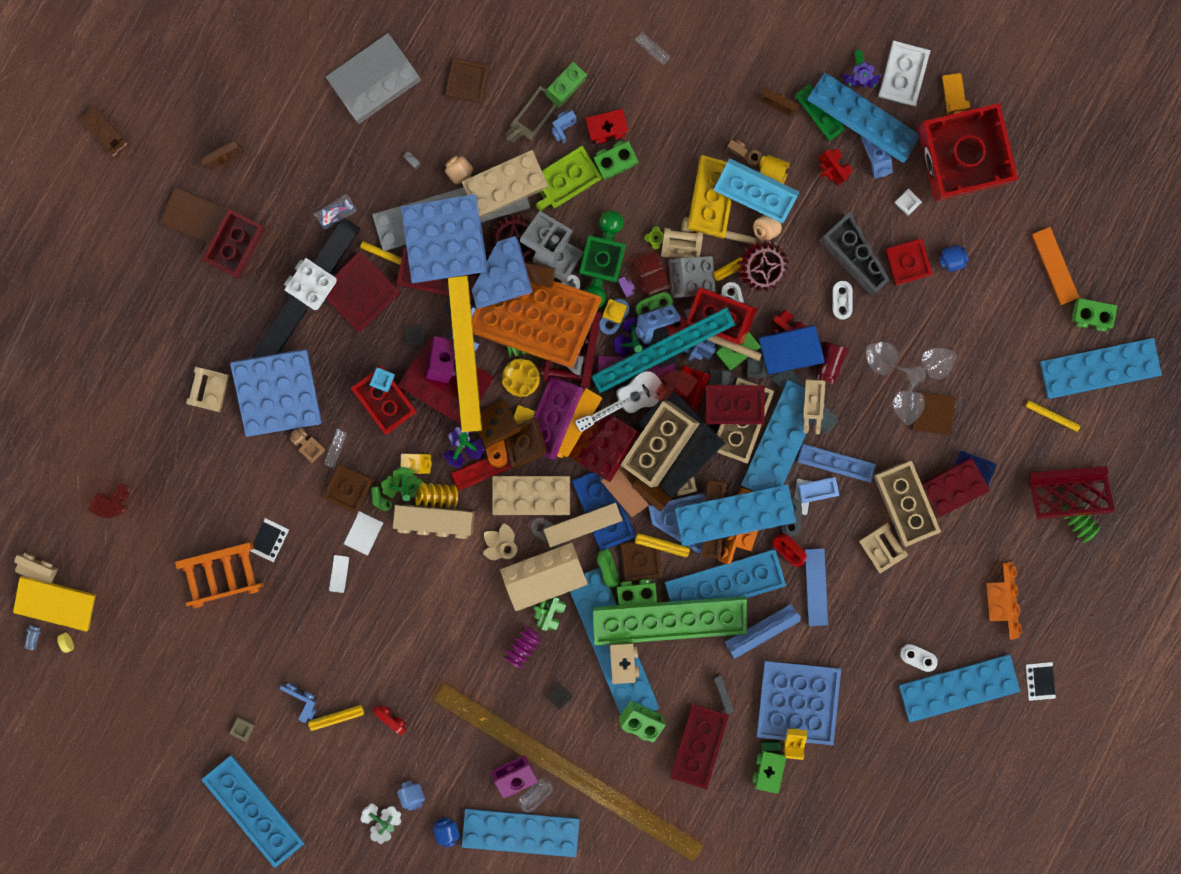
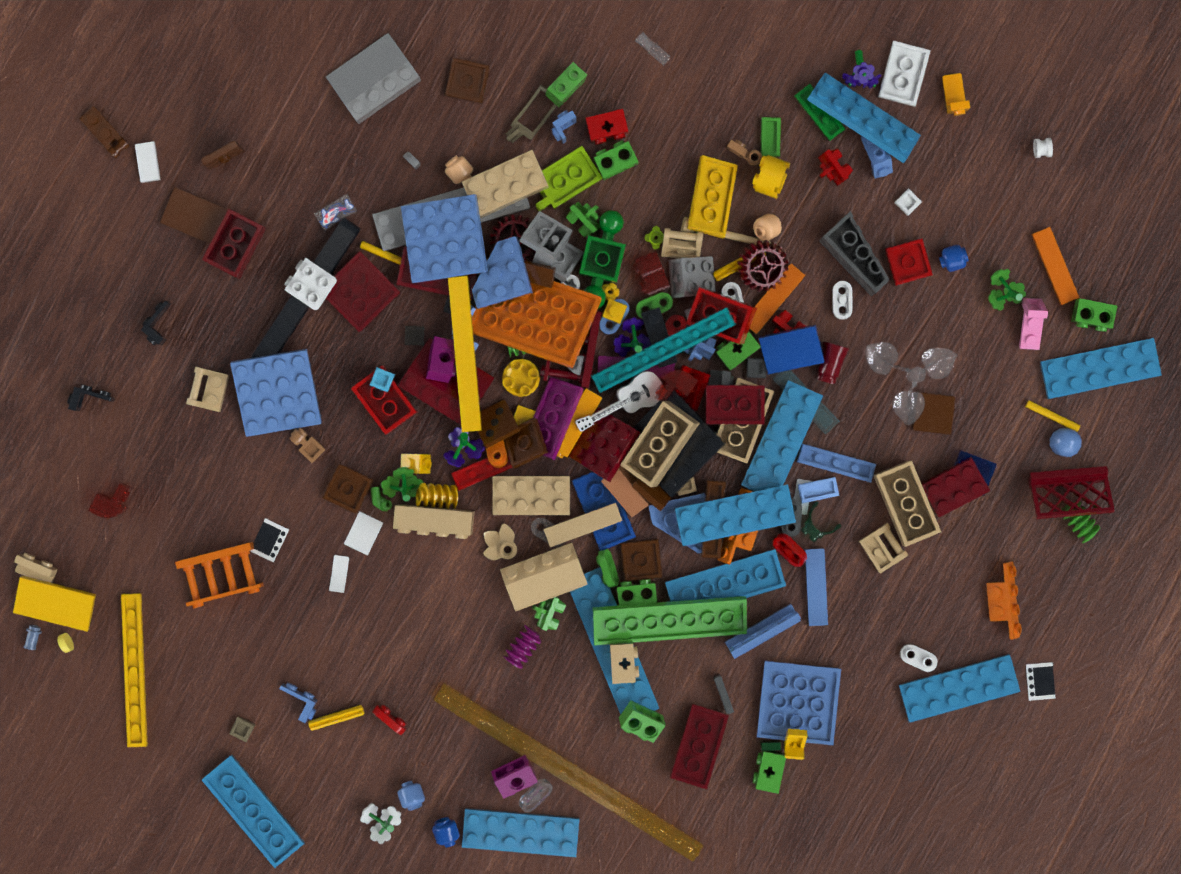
clear axle [324,429,348,468] -> none
clear smoke tile [546,683,573,710] -> none
medium lavender plate [618,276,635,298] -> none
medium blue bracket [635,305,681,344] -> none
yellow axle [635,534,690,557] -> none
tan bar [707,335,762,361] -> none
medium azure plate [714,158,799,223] -> none
reddish brown plate [759,88,799,117] -> none
tan hinge [803,379,825,434] -> none
red brick [917,103,1018,202] -> none
none -> black bracket [67,384,115,411]
none -> yellow tile [121,593,148,747]
none -> white tile [135,141,161,183]
none -> black bracket [141,301,172,345]
none -> bright green hips [566,202,600,237]
none -> yellow plate [602,283,619,301]
none -> orange tile [750,264,806,334]
none -> bright green tile [760,117,781,157]
none -> clear green helmet [801,501,841,543]
none -> bright green plant [988,269,1026,311]
none -> bright pink bracket [1019,298,1048,350]
none -> white wheel [1033,138,1053,158]
none -> medium blue hair [1050,428,1082,457]

